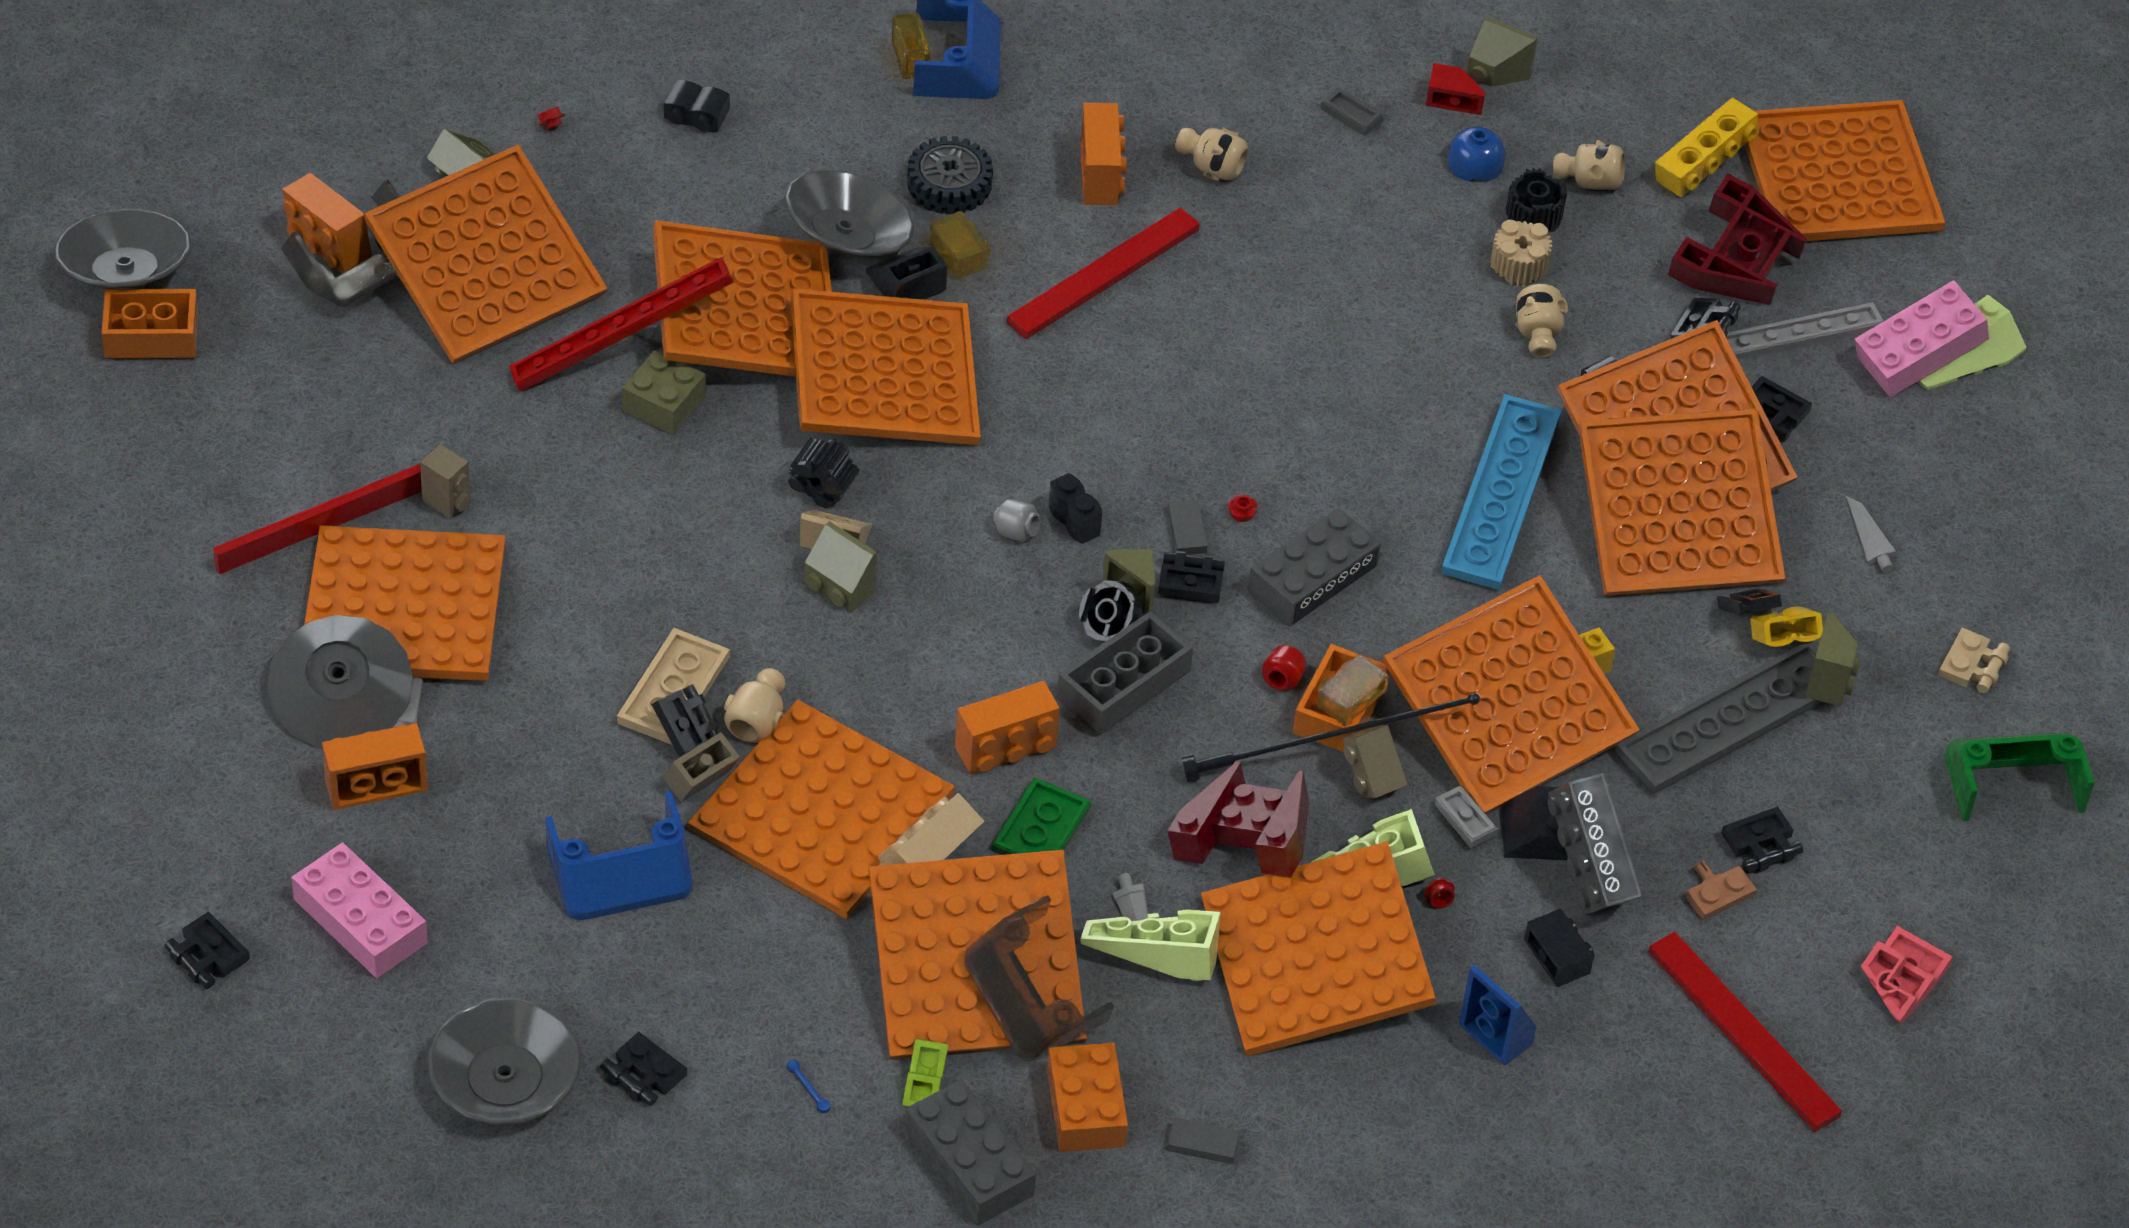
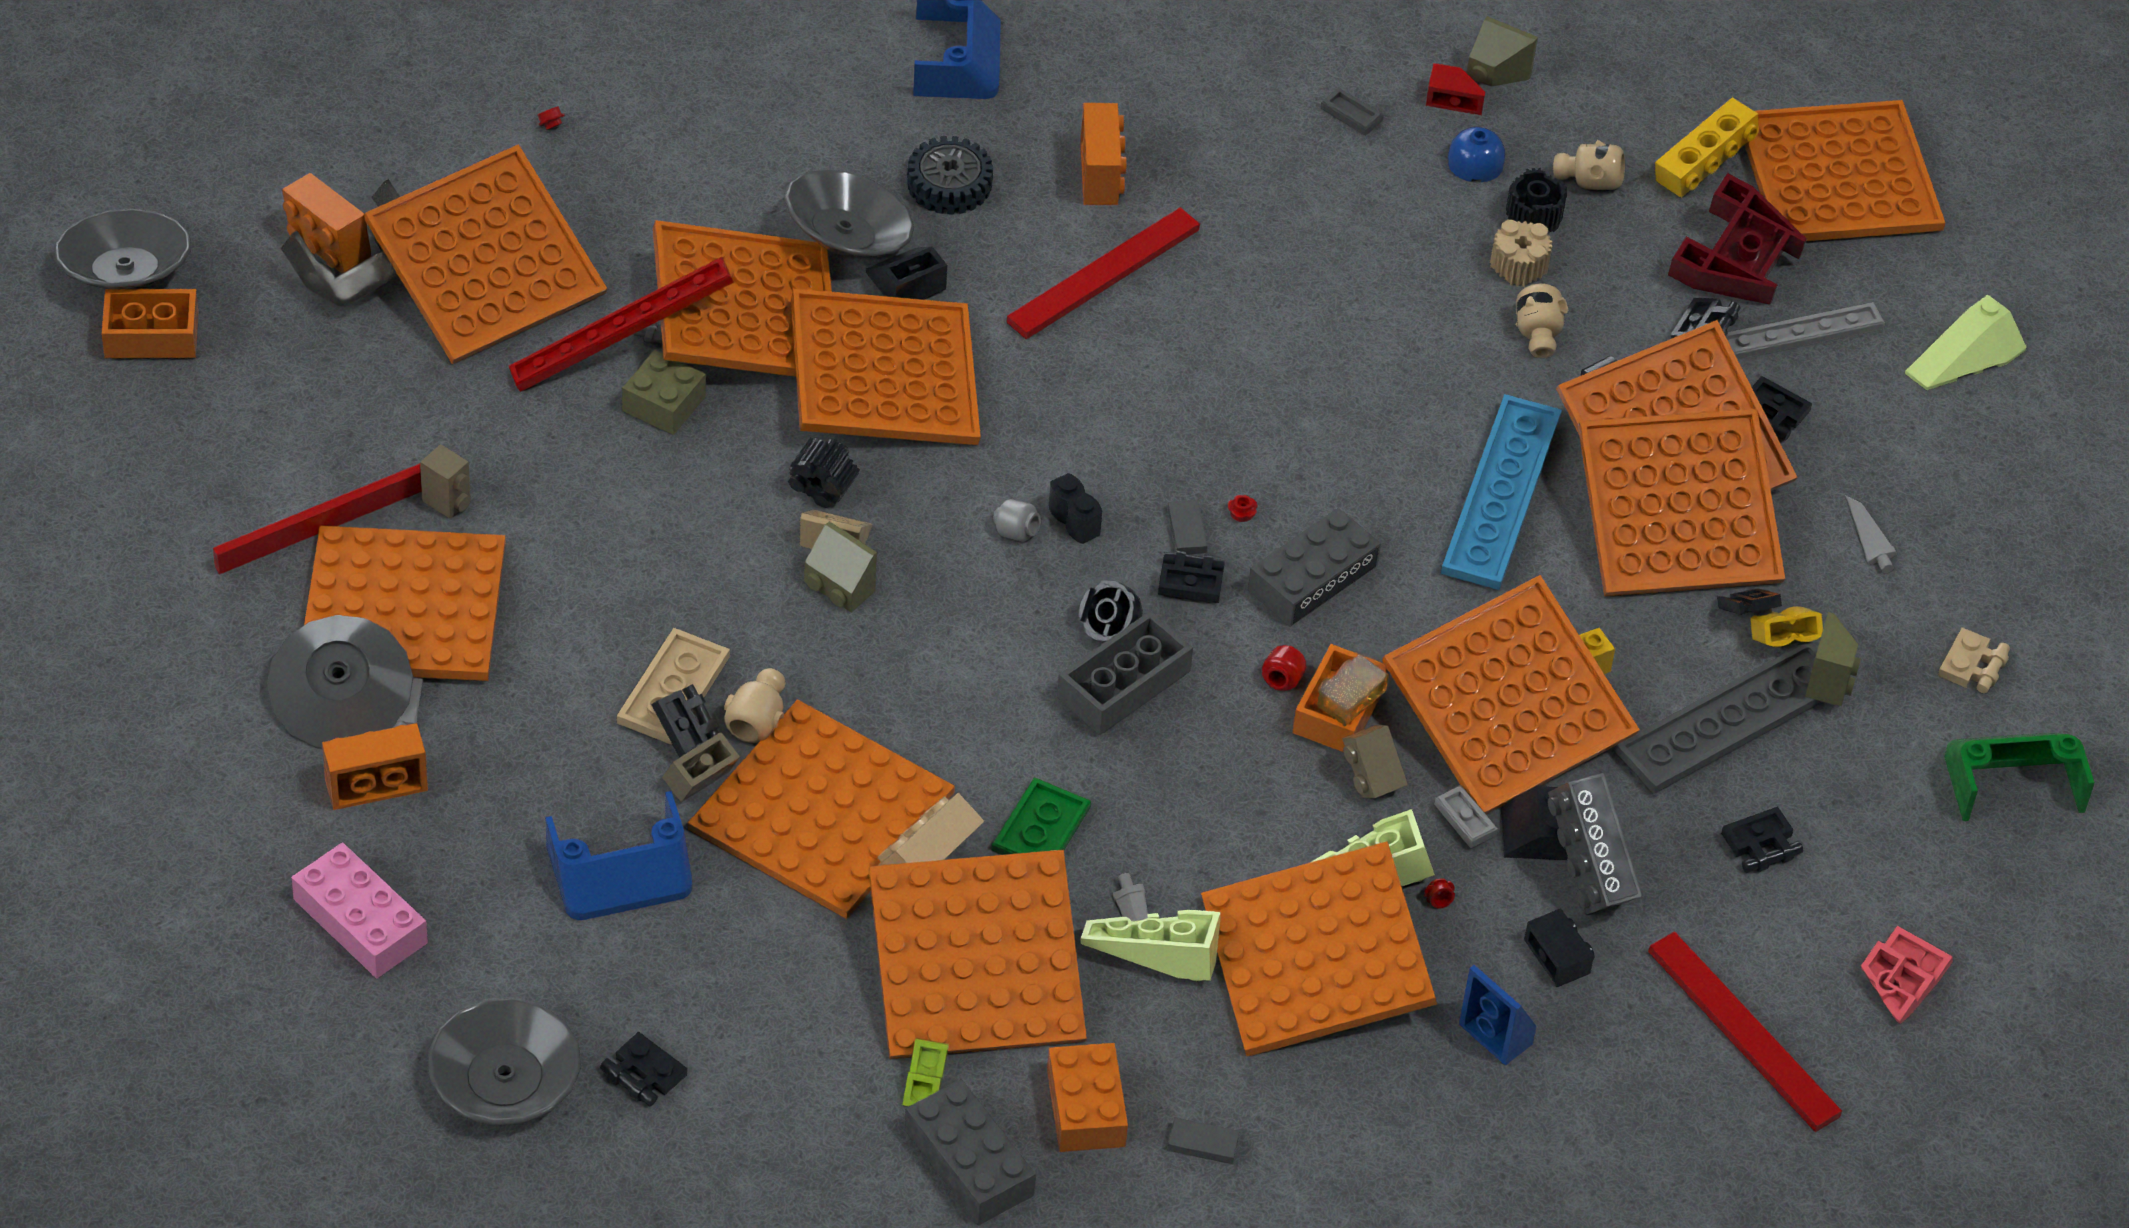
black plate [164,911,250,989] -> none
slope [427,129,497,177] -> none
black brick [663,80,730,132] -> none
blue hinge [787,1059,830,1113] -> none
clear yellow brick [892,13,931,79] -> none
clear yellow brick [929,211,991,280] -> none
orange brick [955,681,1060,775] -> none
clear smoke windscreen [964,895,1114,1061] -> none
olive slope [1102,549,1156,616] -> none
dark red wedge [1167,761,1309,878] -> none
tan piece [1175,127,1248,182] -> none
black piece [1182,693,1480,782] -> none
nougat plate [1685,860,1757,920] -> none
bright pink brick [1855,280,1989,397] -> none

